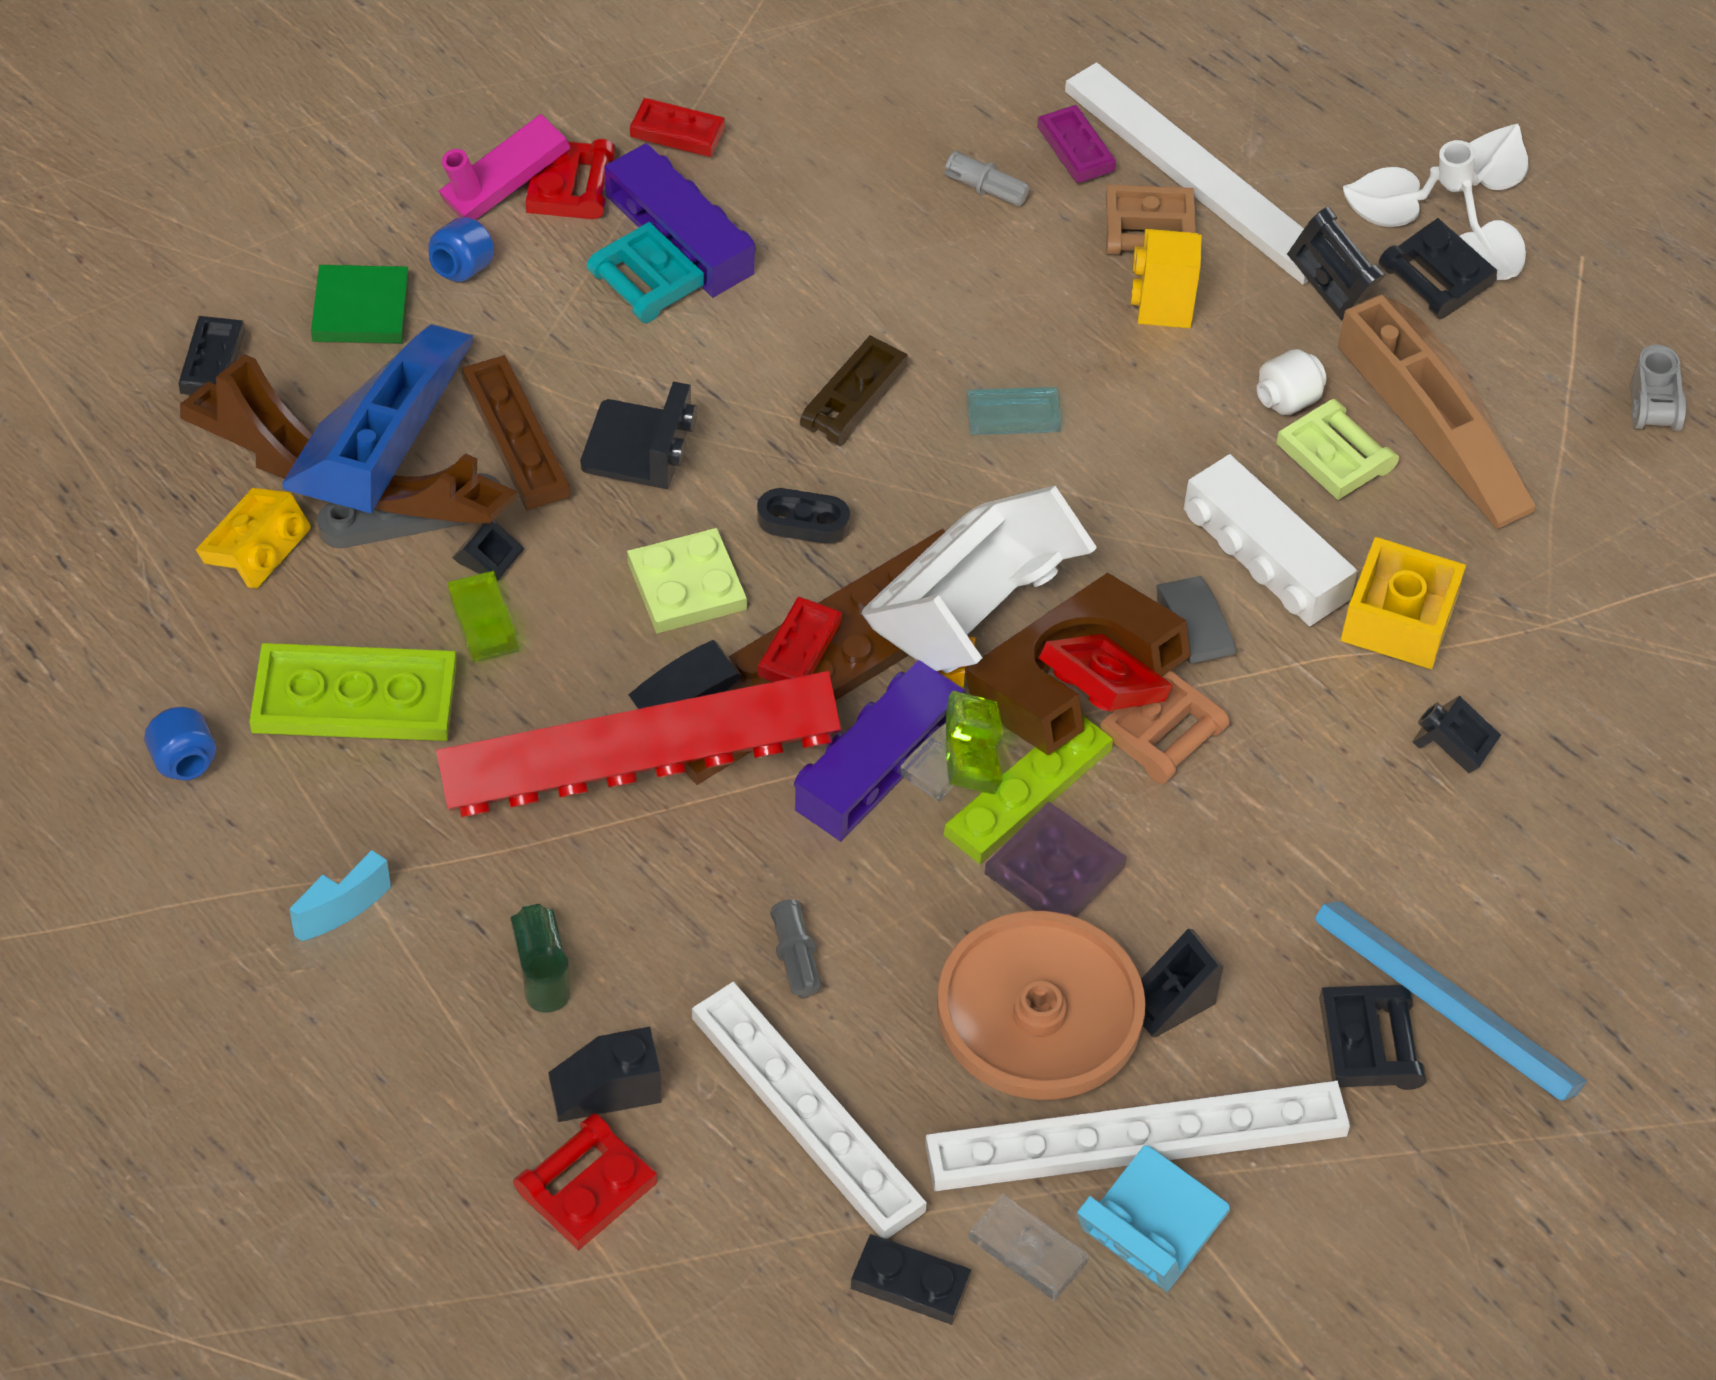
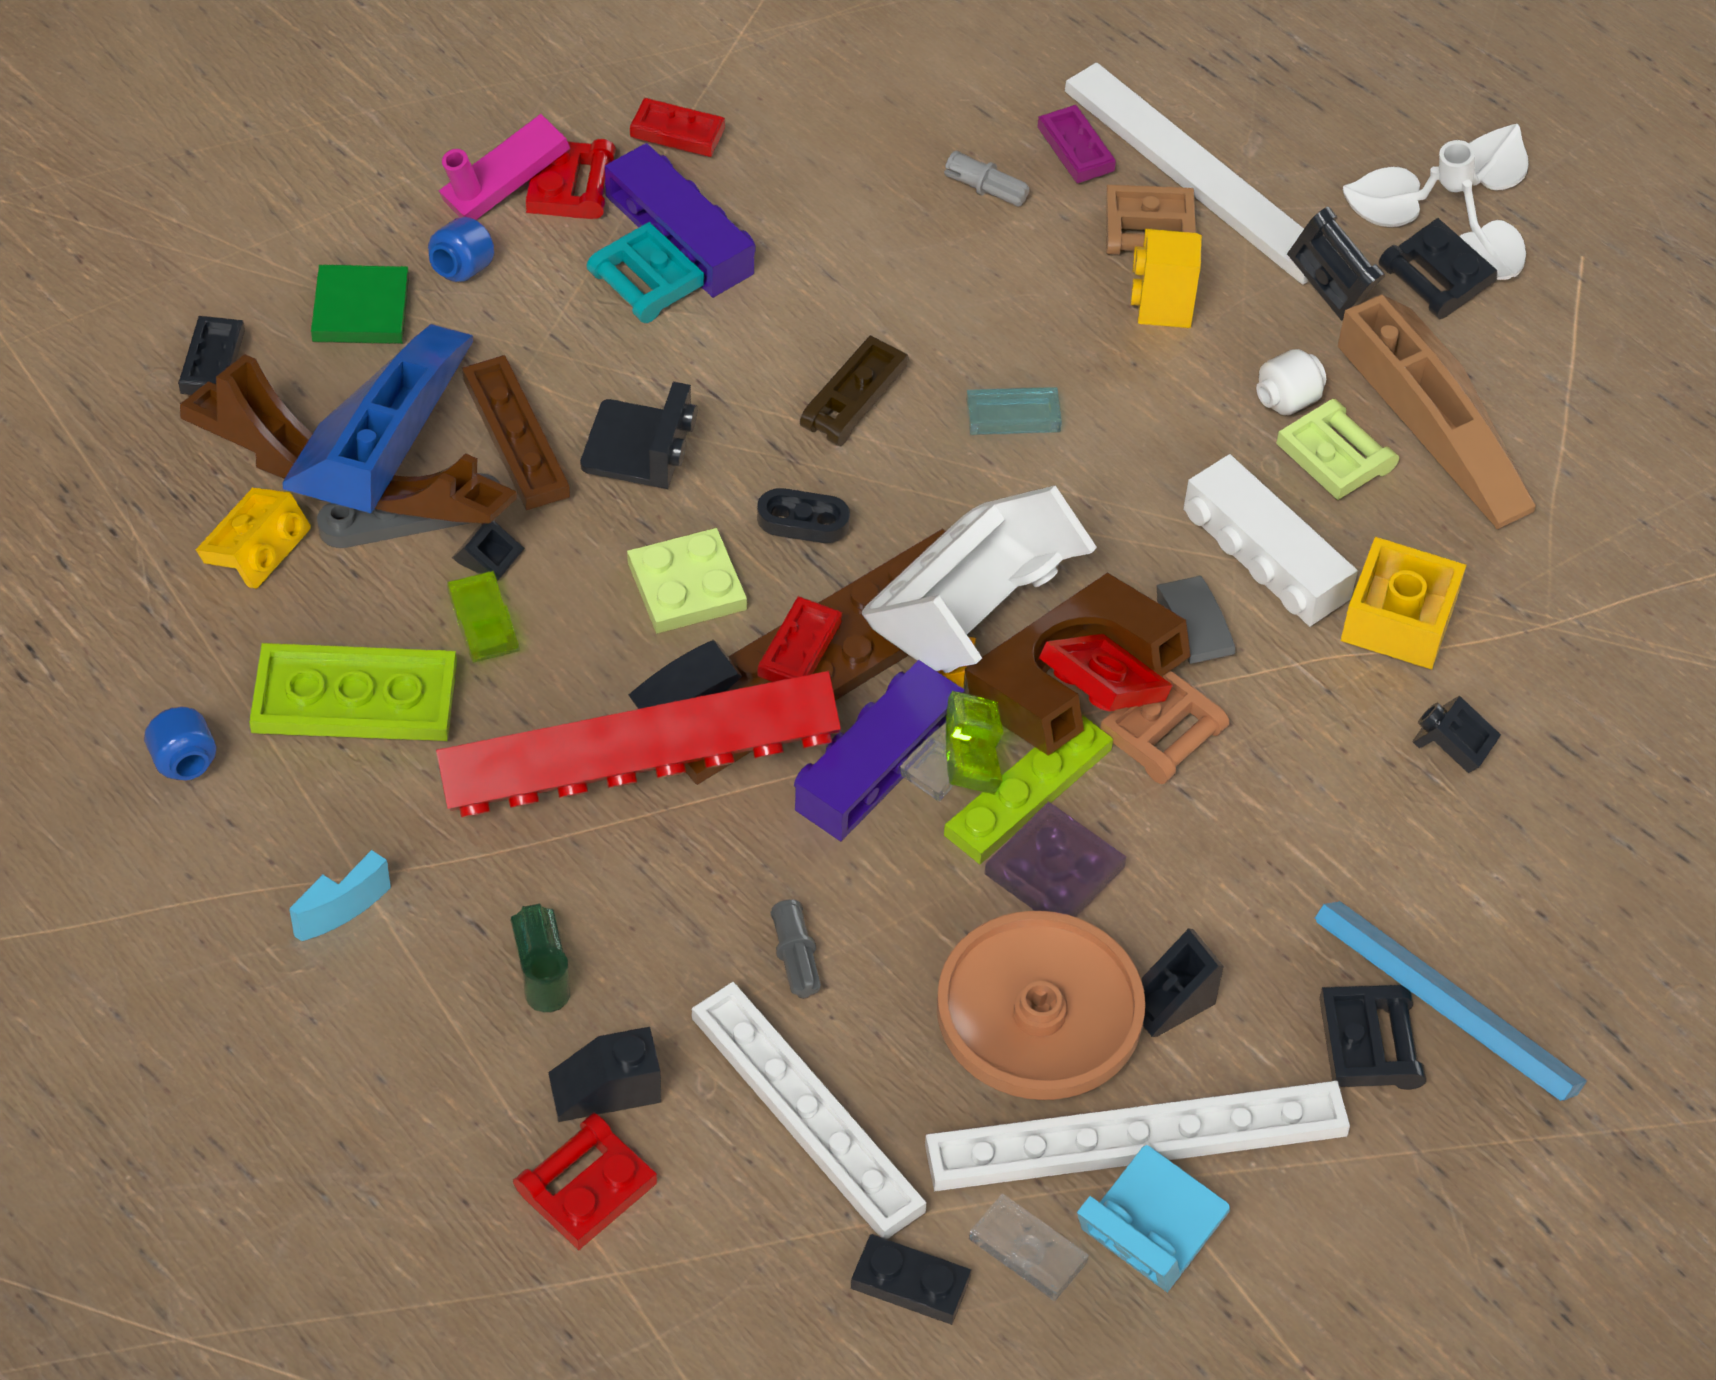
light grey piece [1630,344,1686,431] -> none

